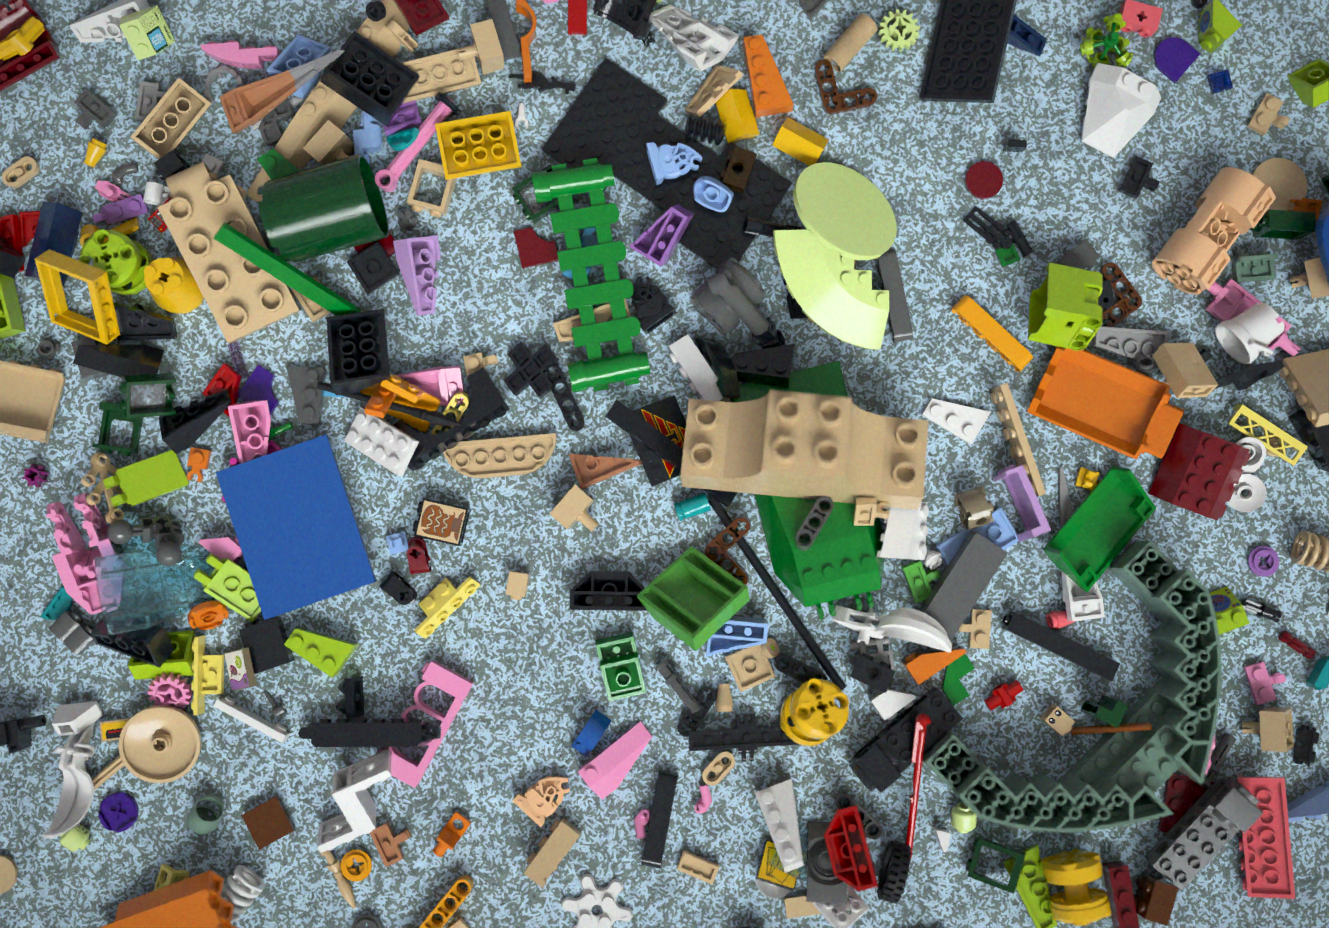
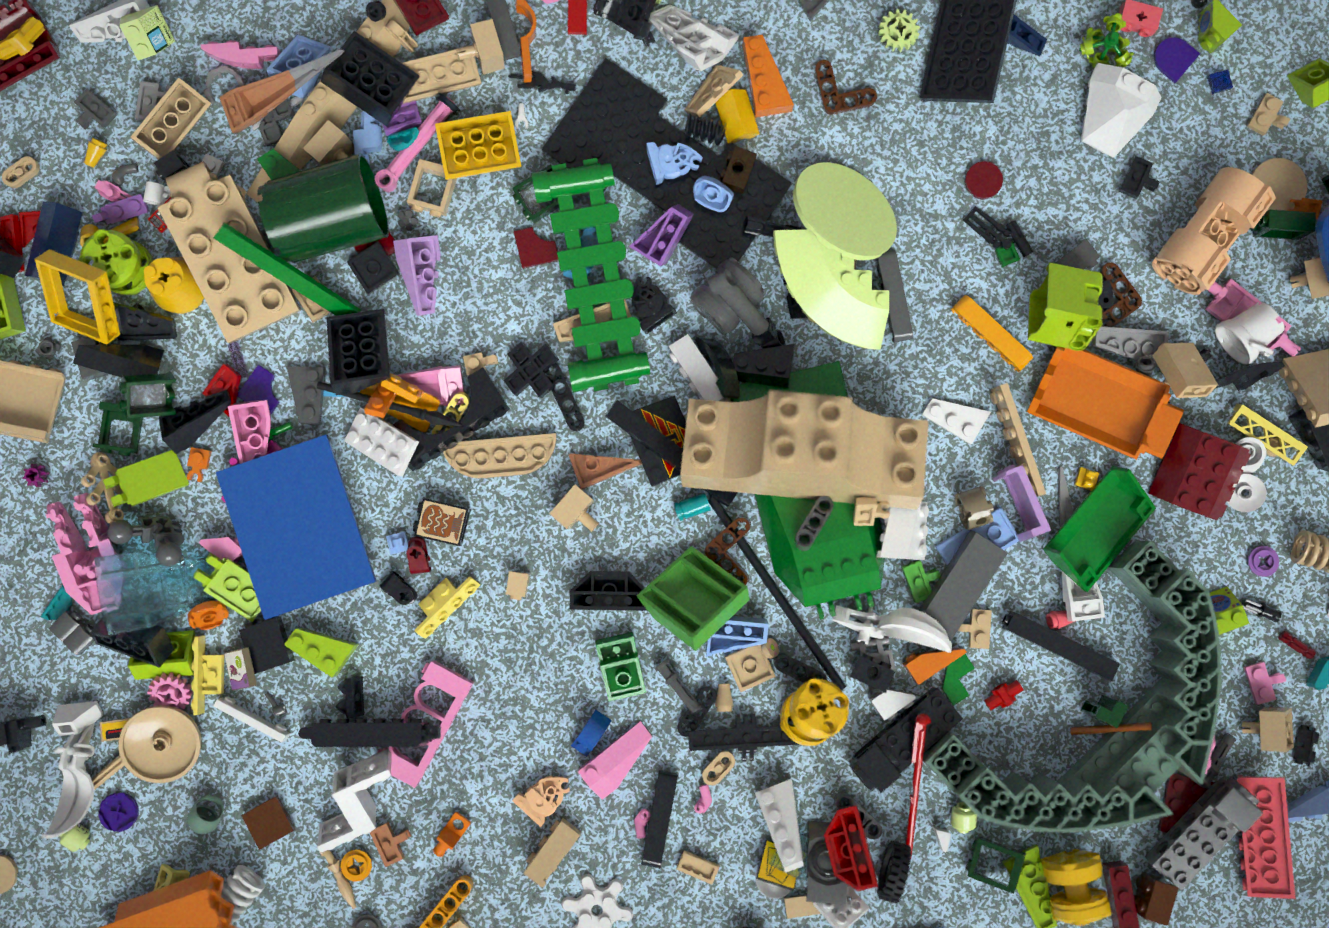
yellow piece [772,117,829,166] -> none
tan piece [823,13,878,72] -> none
white plate [924,550,943,570] -> none
black tile [1003,139,1027,152] -> none
tan brick [1040,704,1075,736] -> none
sand green bracket [1232,251,1278,283] -> none

